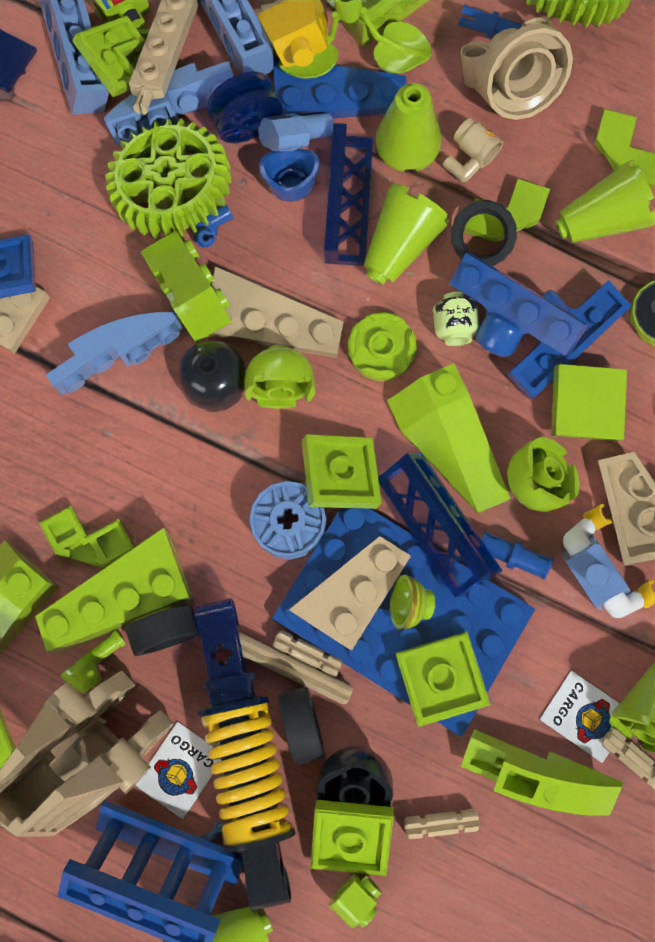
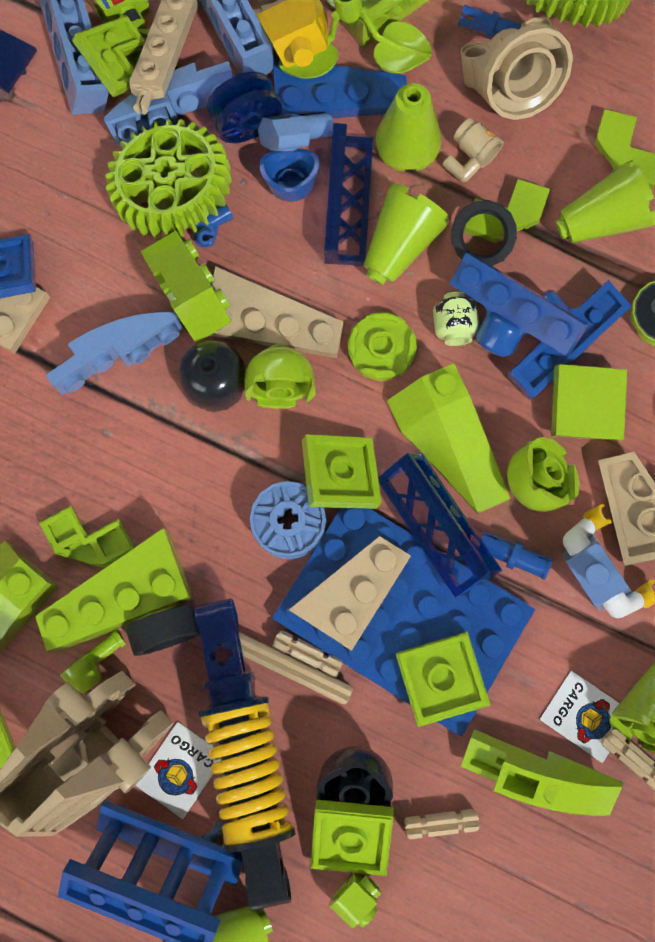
black tyre [278,687,325,765] -> none
lime piece [390,575,435,629] -> none

